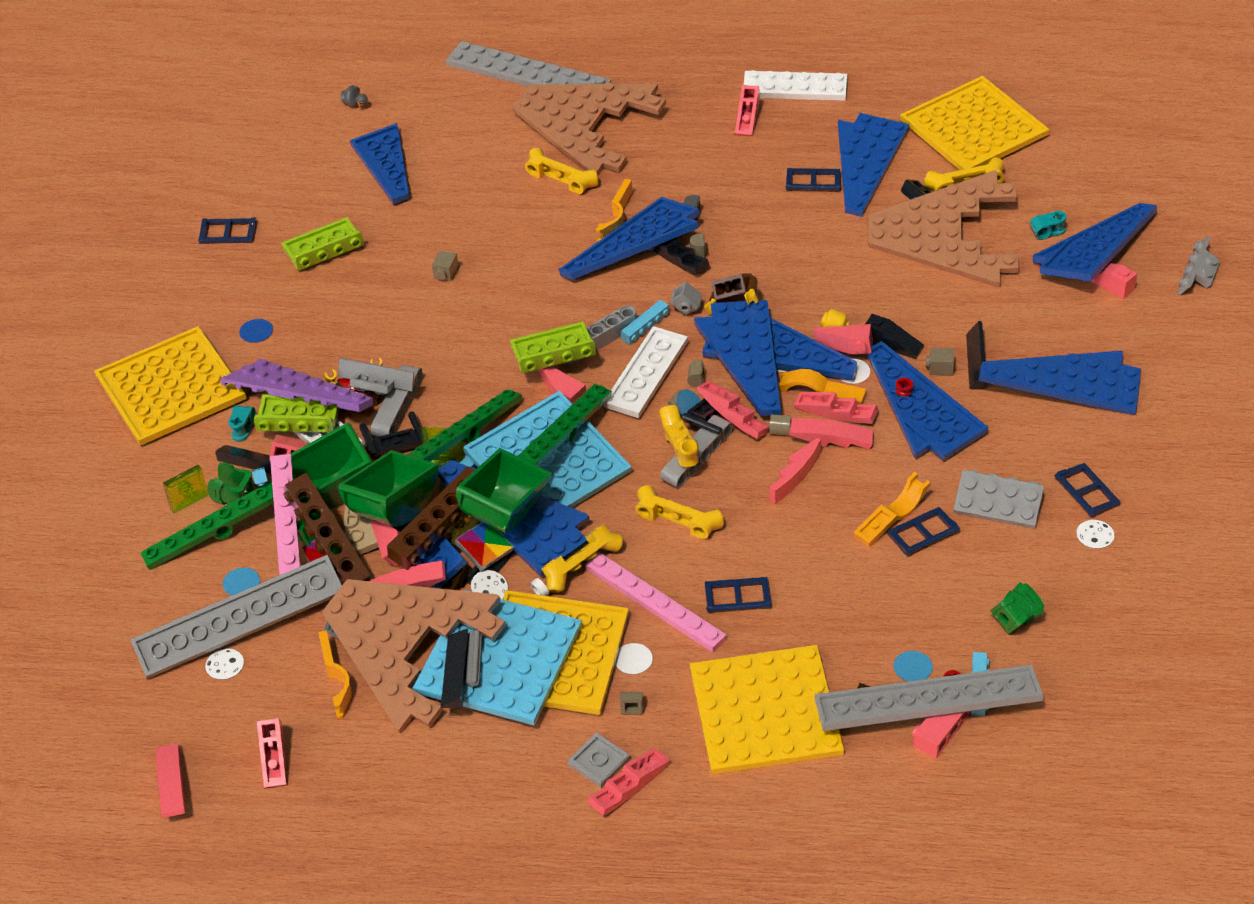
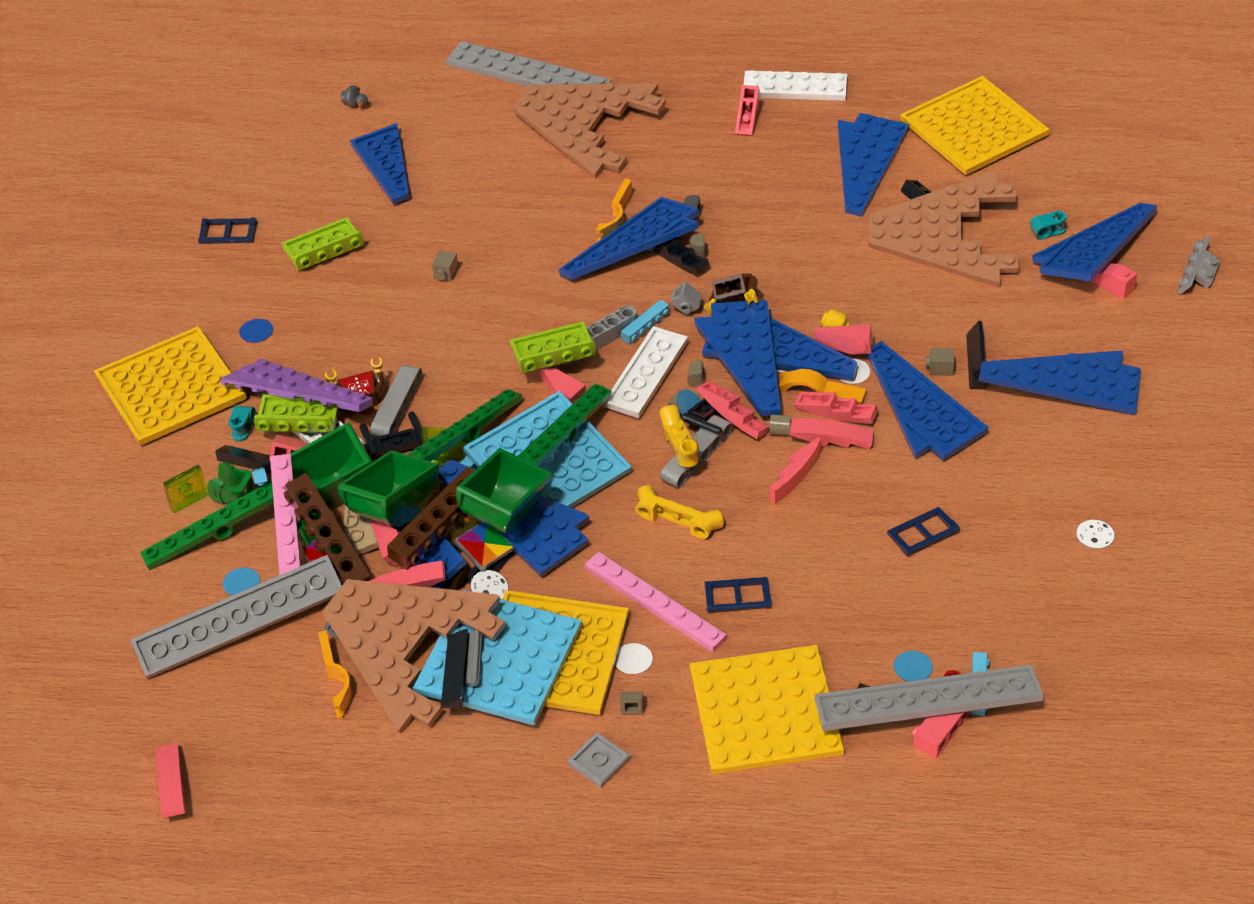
white sticker [205,649,244,679] -> none
coral slope [257,718,287,788] -> none
light grey bracket [338,358,415,395] -> none
yellow plate [525,148,598,194] -> none
white tile [530,578,549,596] -> none
yellow plate [541,524,623,593] -> none
coral slope [588,748,671,816] -> none
dark blue window [785,168,841,191] -> none
light orange piece [853,472,931,547] -> none
black slope [865,314,924,359] -> none
red bush [895,377,913,397] -> none
yellow plate [924,157,1005,191] -> none
light grey bracket [953,470,1044,529] -> none
green piece [990,582,1044,634] -> none
dark blue window [1054,463,1121,517] -> none

